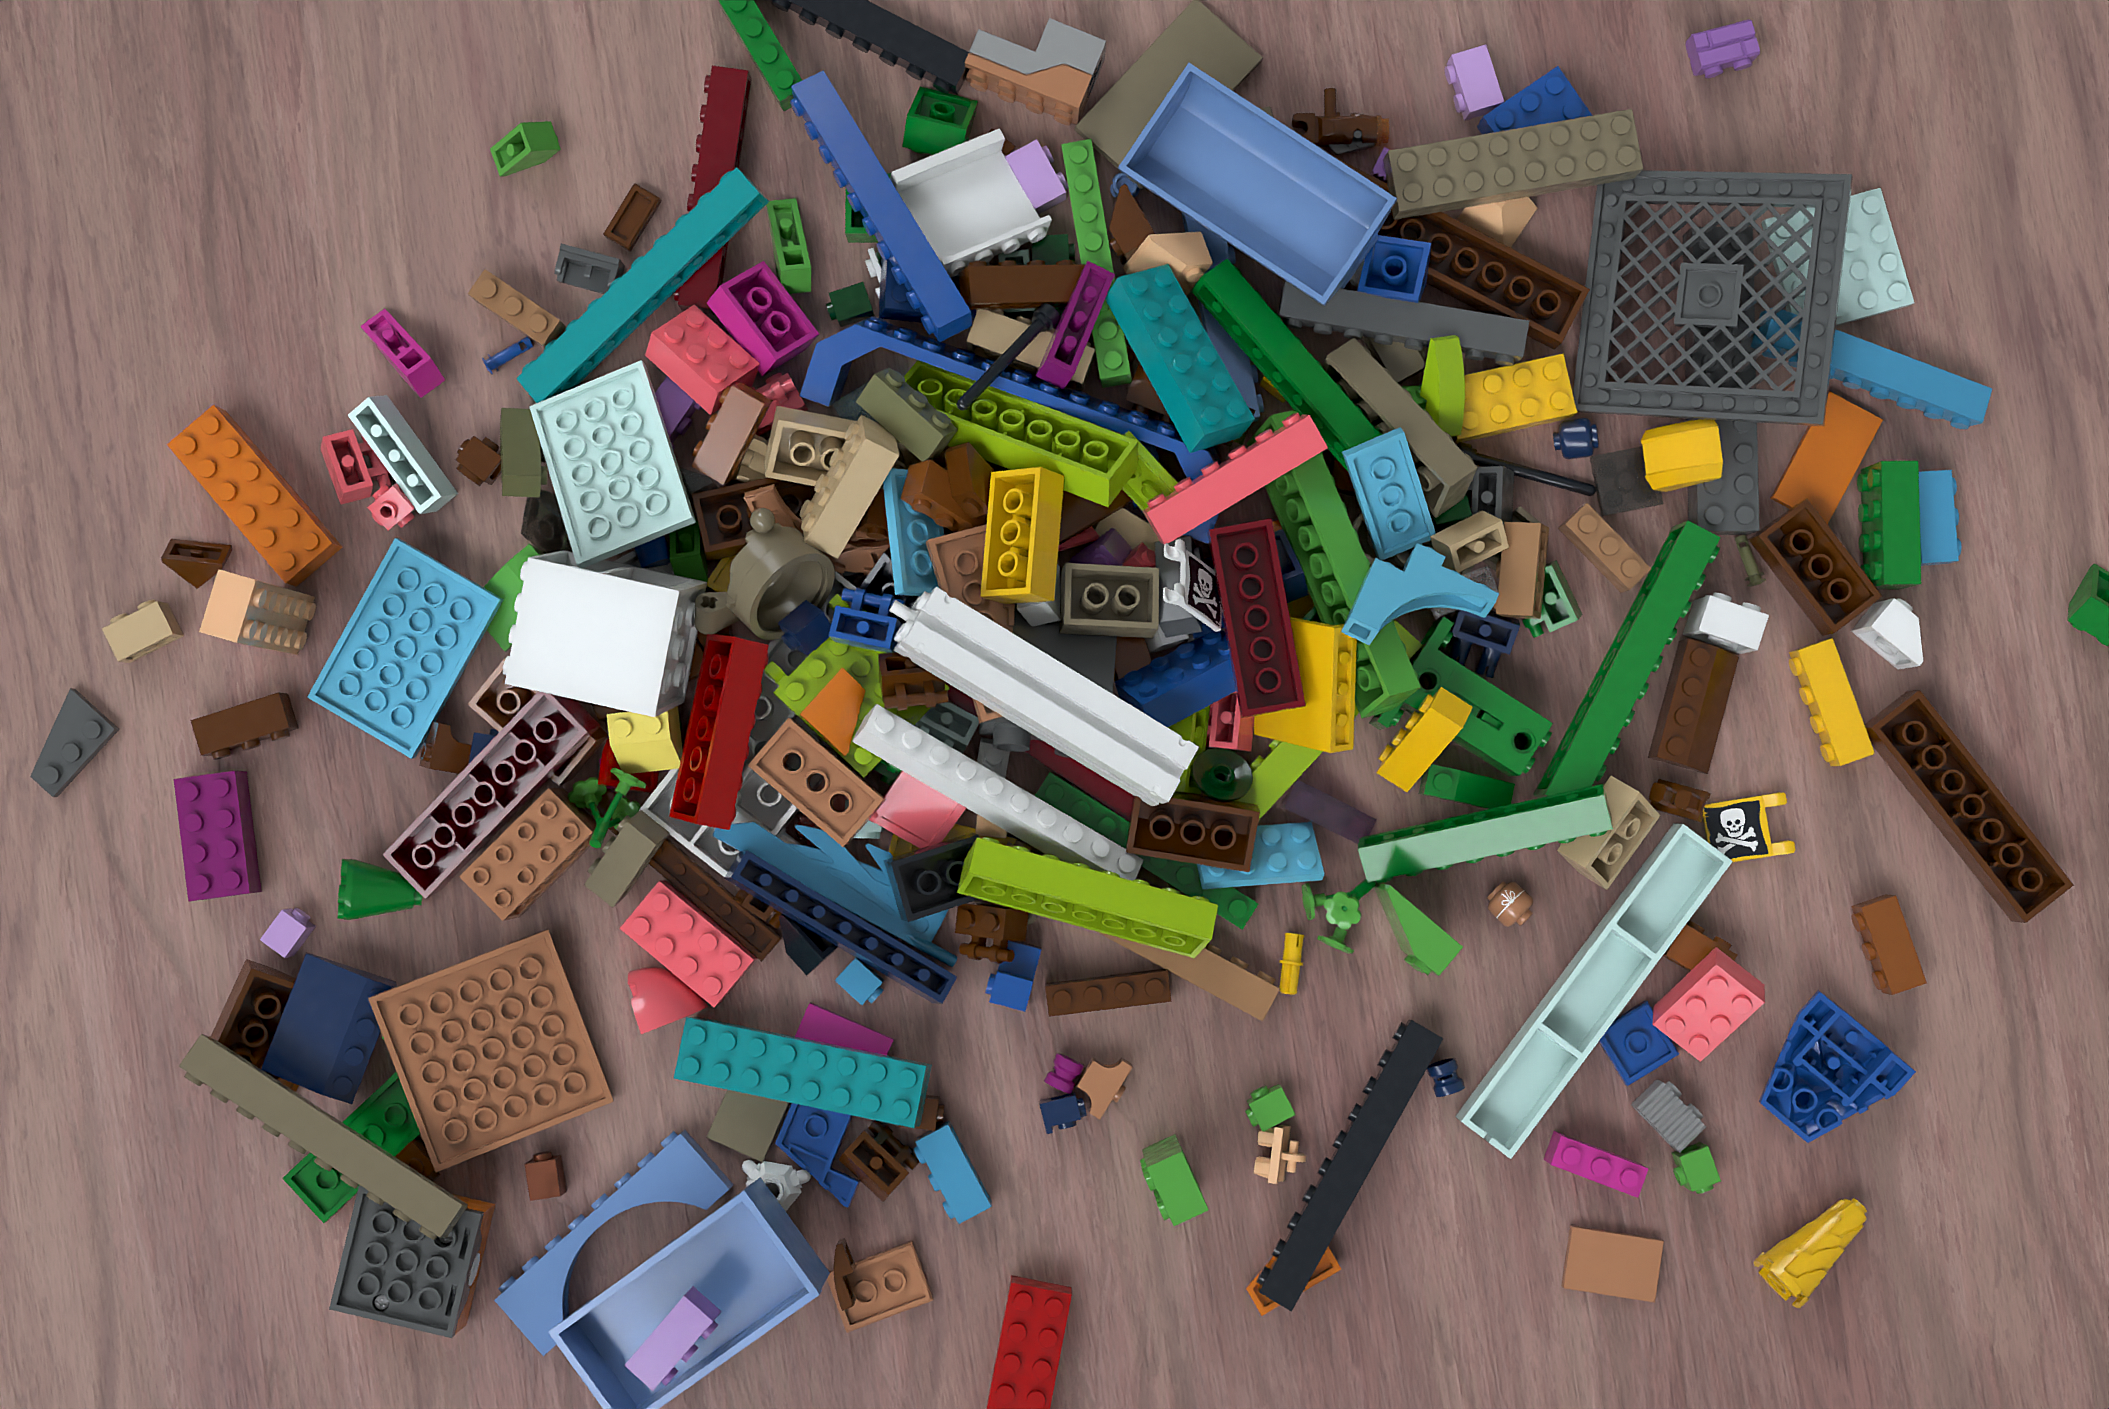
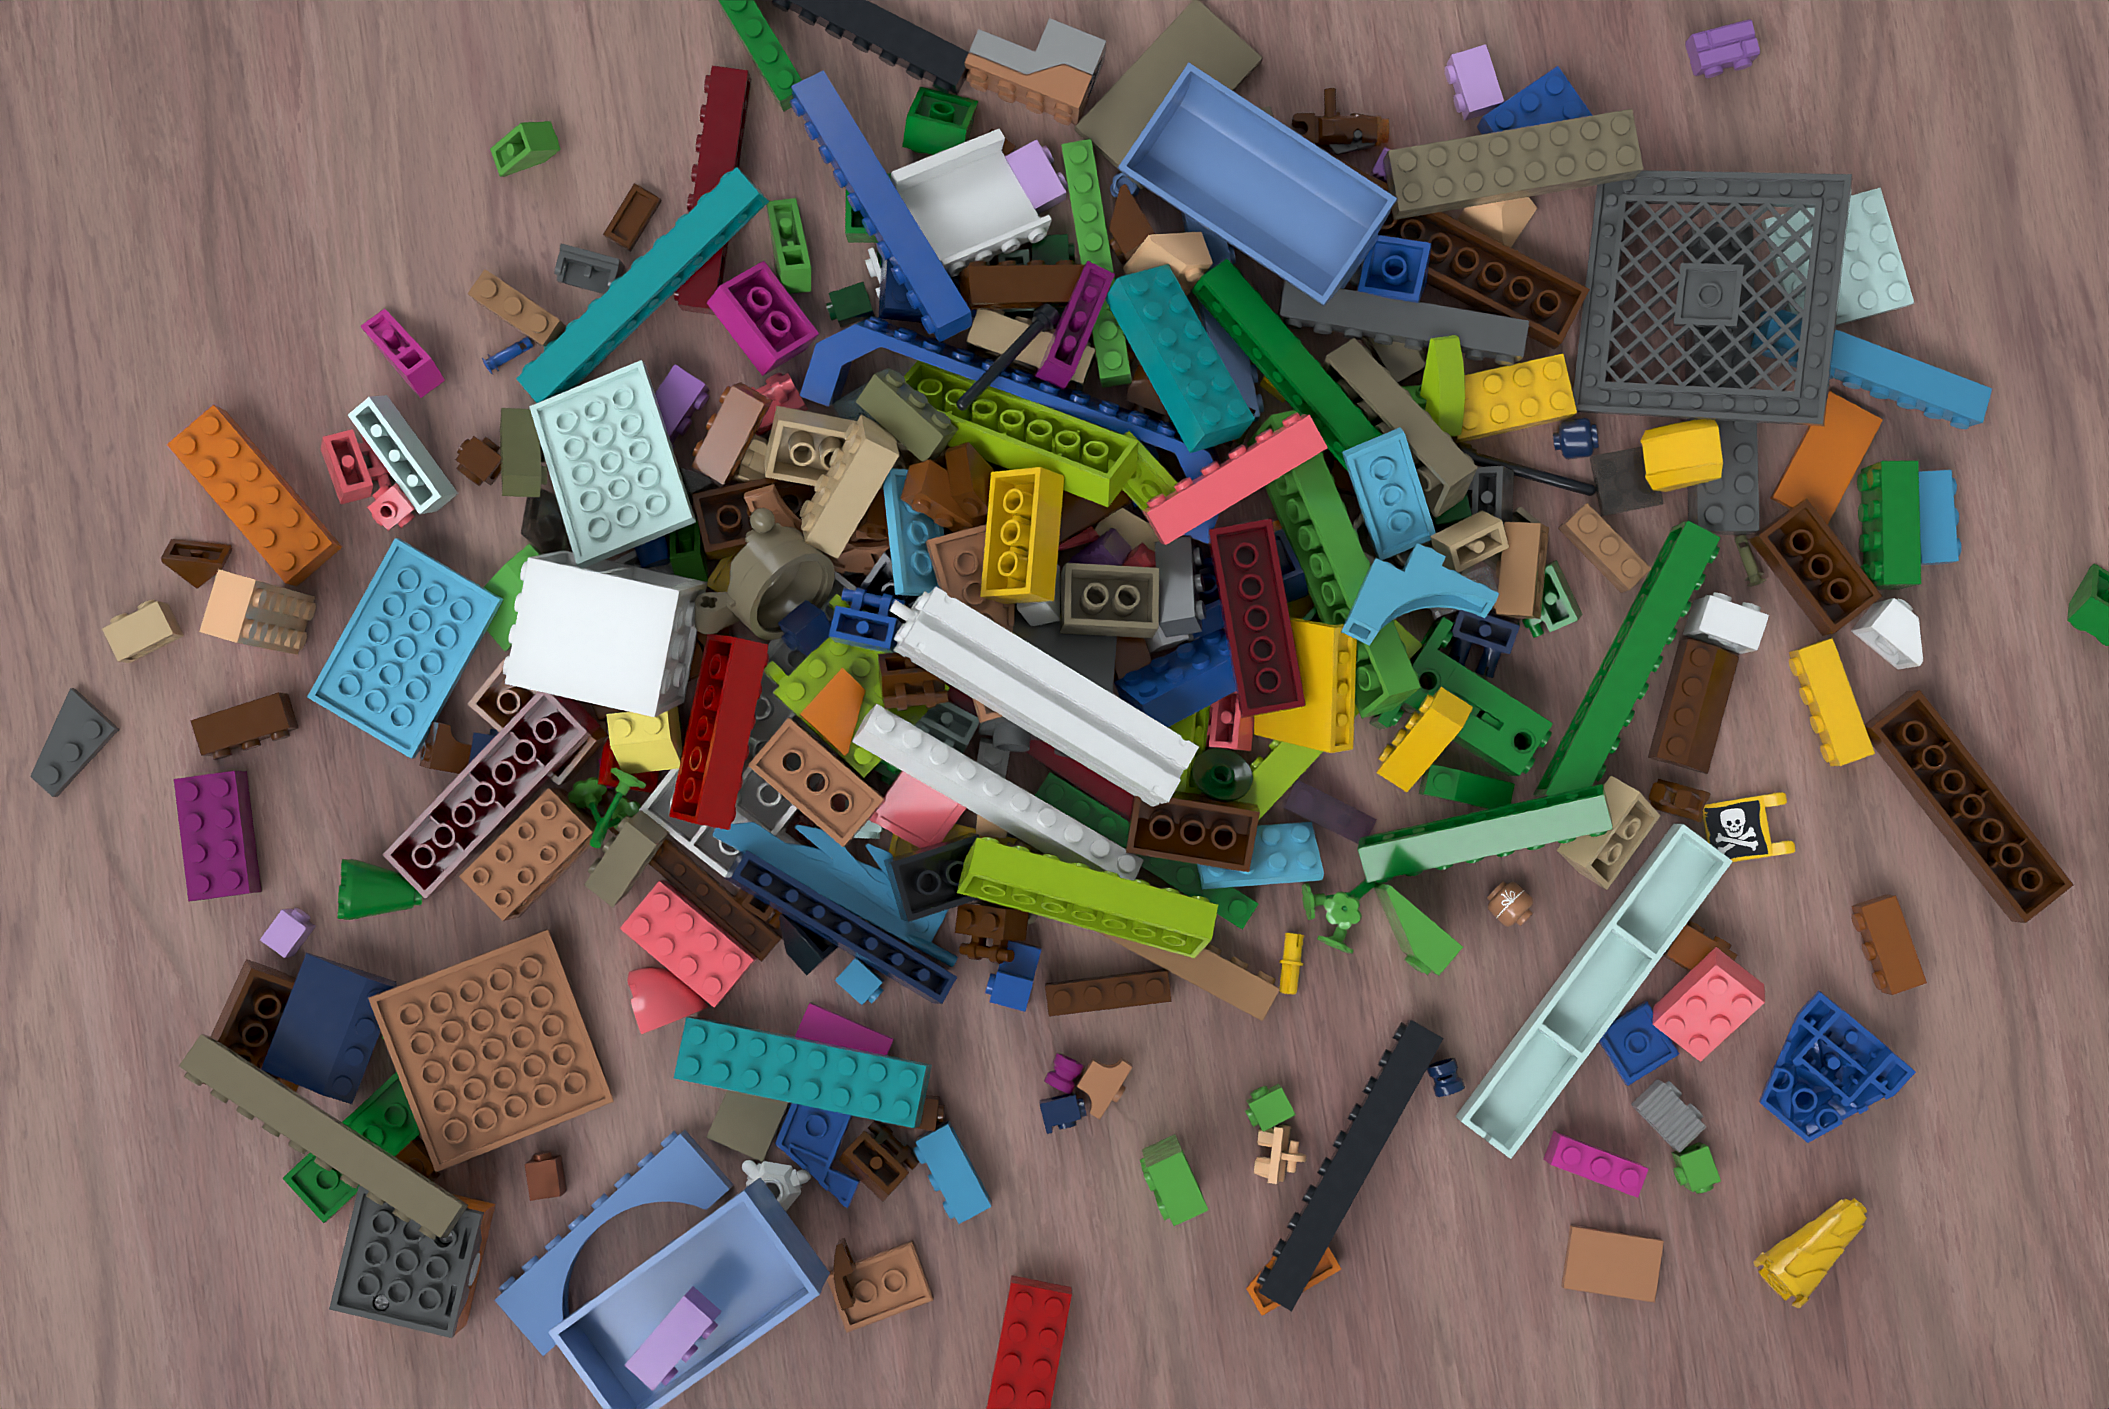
coral brick [645,304,760,415] -> none
flag [1163,539,1221,632] -> none

